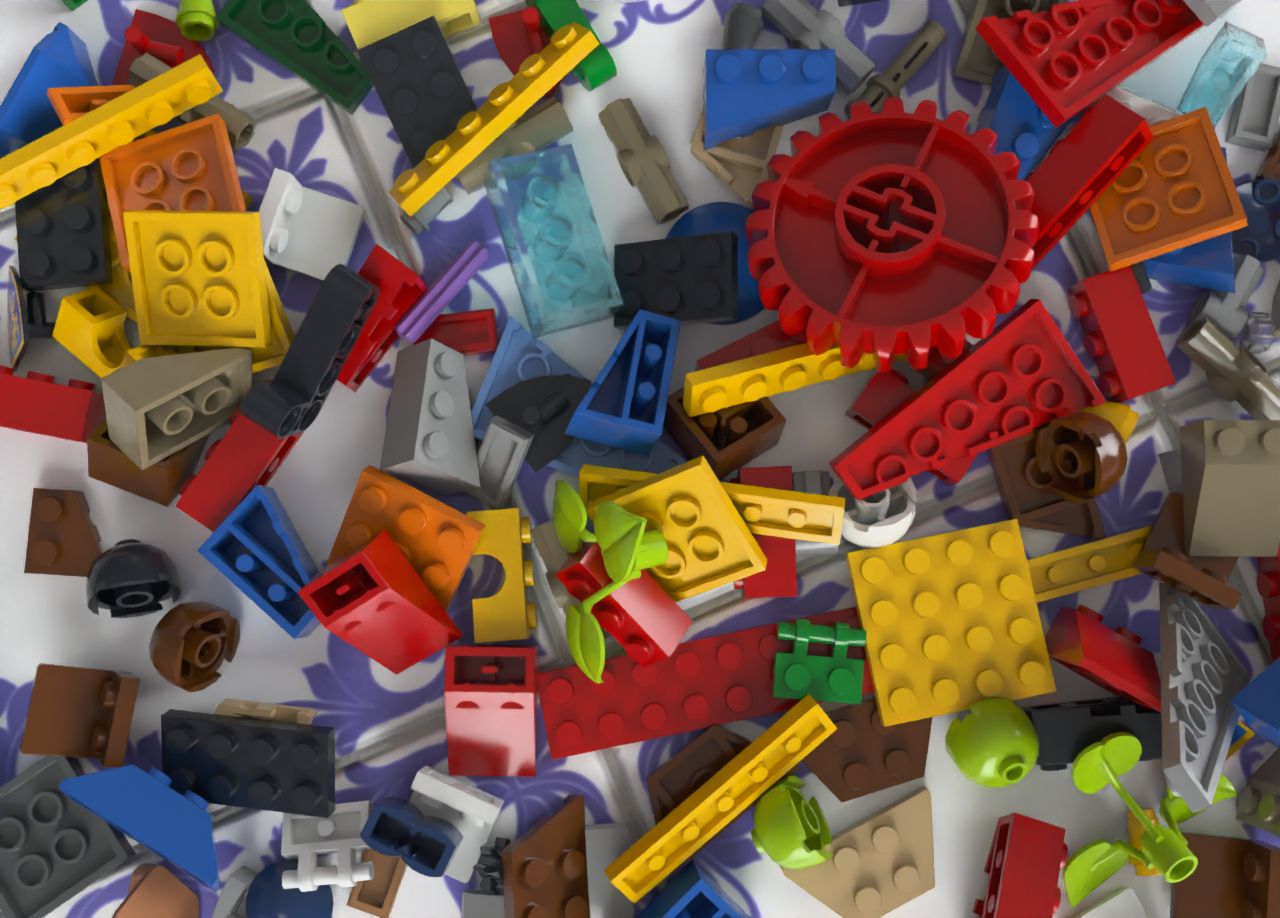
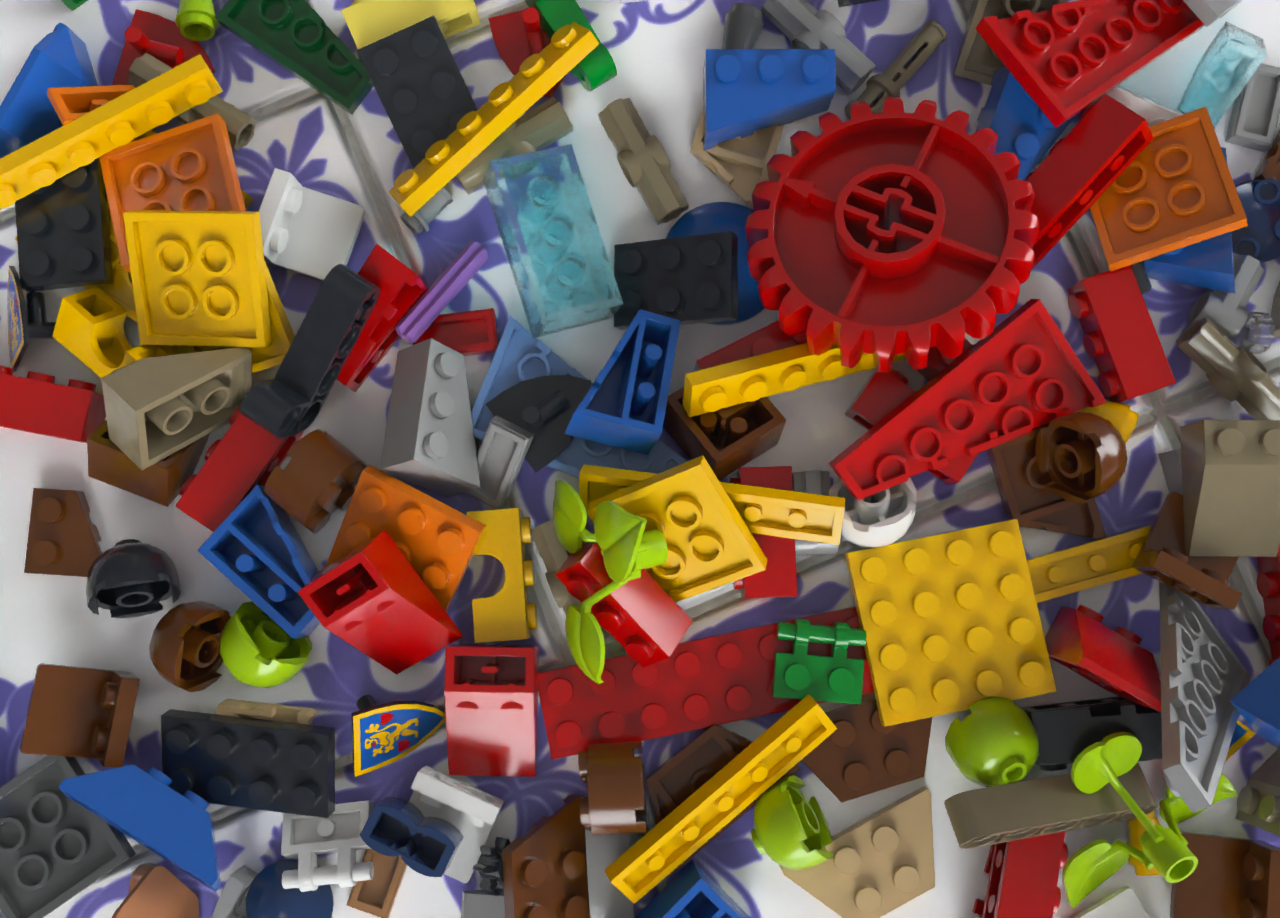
none -> lime cylinder [220,601,312,688]
none -> reddish brown brick [264,429,368,534]
none -> shield [351,695,446,777]
none -> reddish brown brick [578,741,647,836]
none -> dark tan beam [944,763,1158,849]

